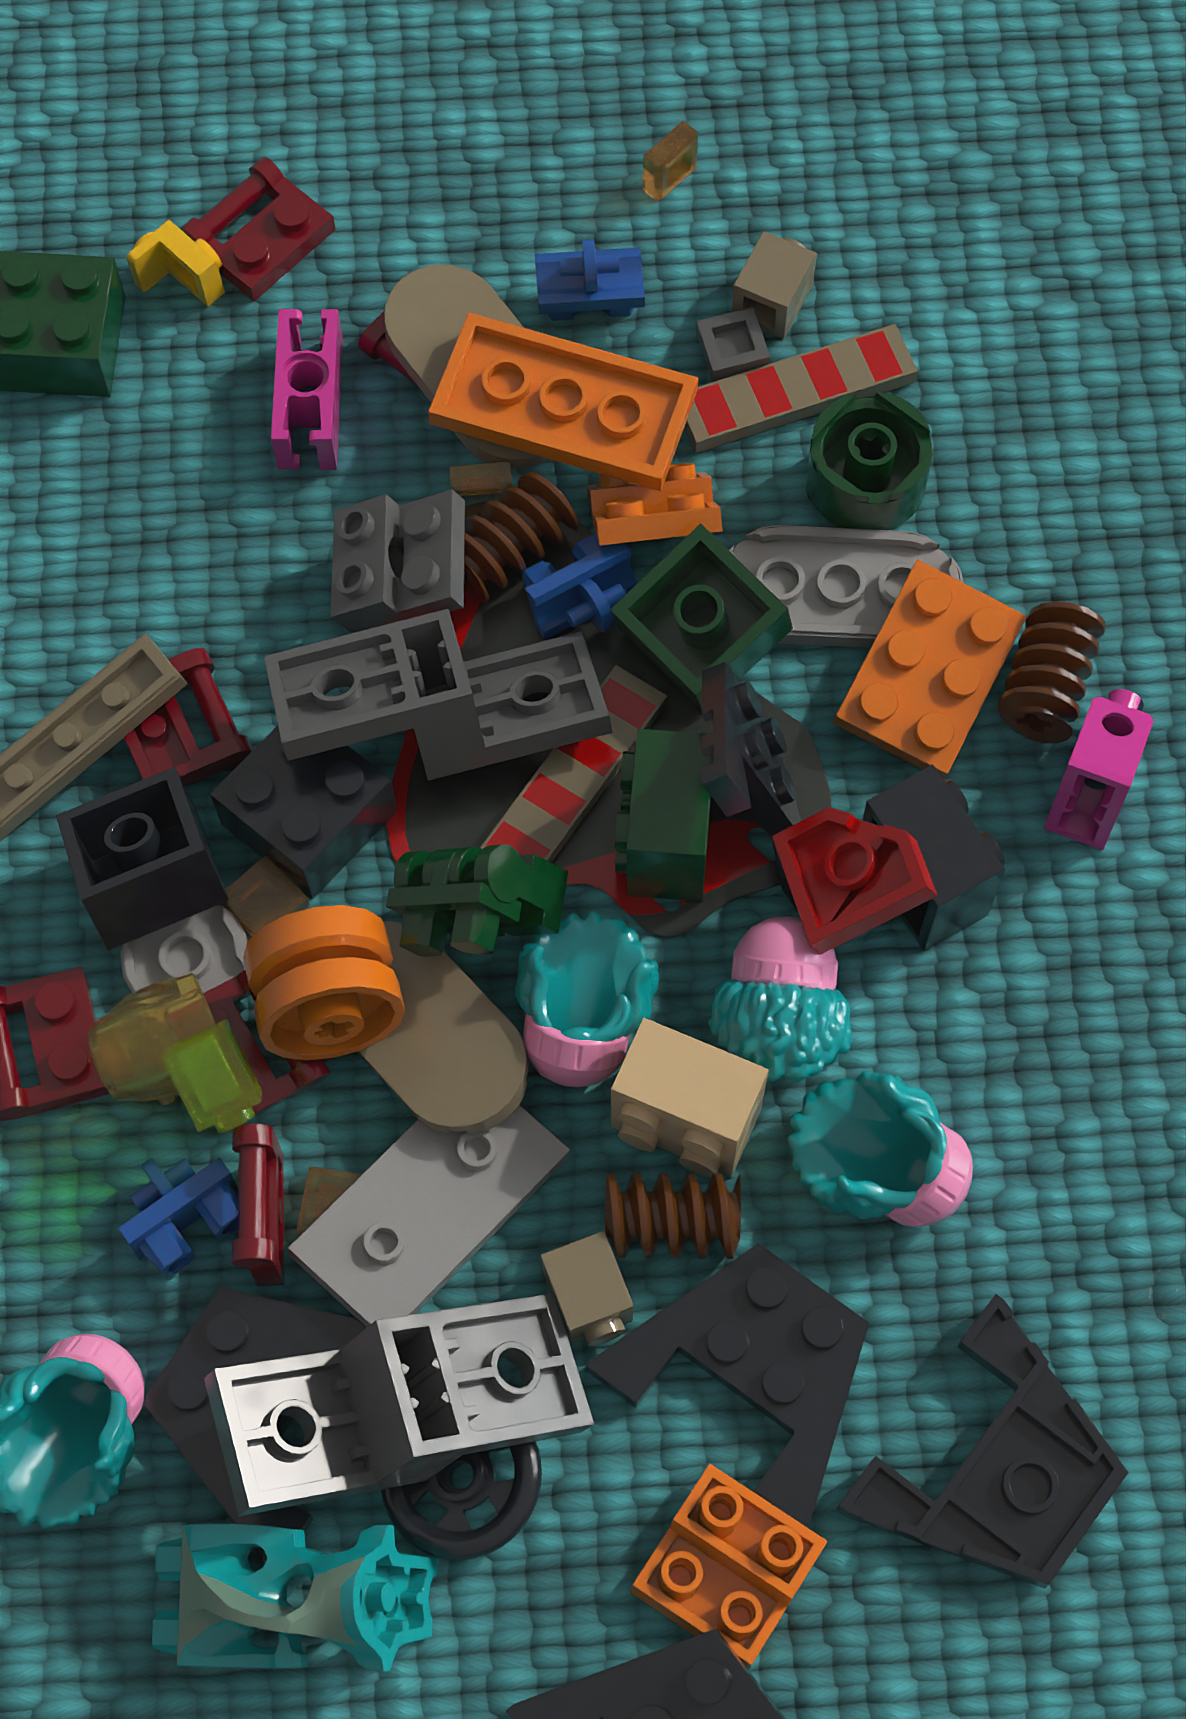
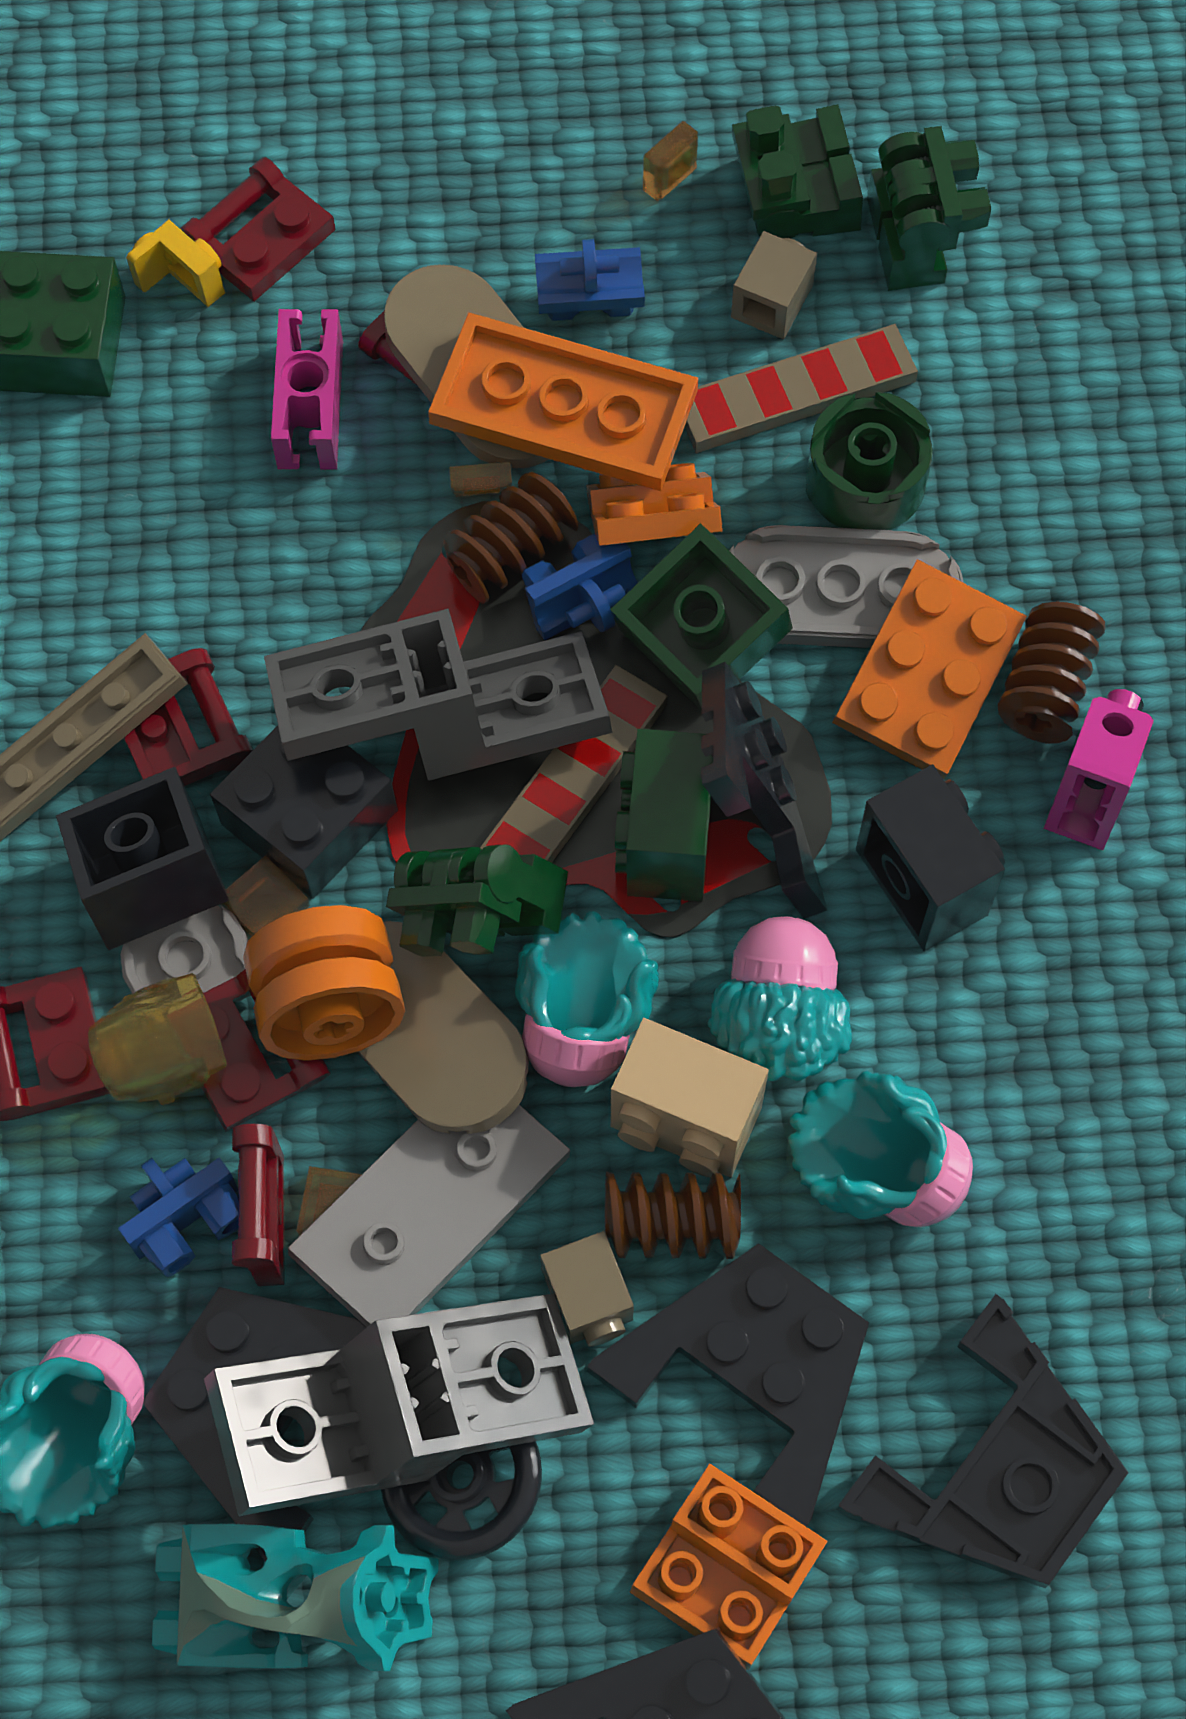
clear neon green brick [162,1019,262,1133] -> none
dark grey brick [330,489,465,633] -> none
dark grey plate [696,307,770,382] -> none
red plate [772,807,938,954] -> none
none -> dark green hips [732,104,863,238]
none -> dark green hips [867,126,991,291]

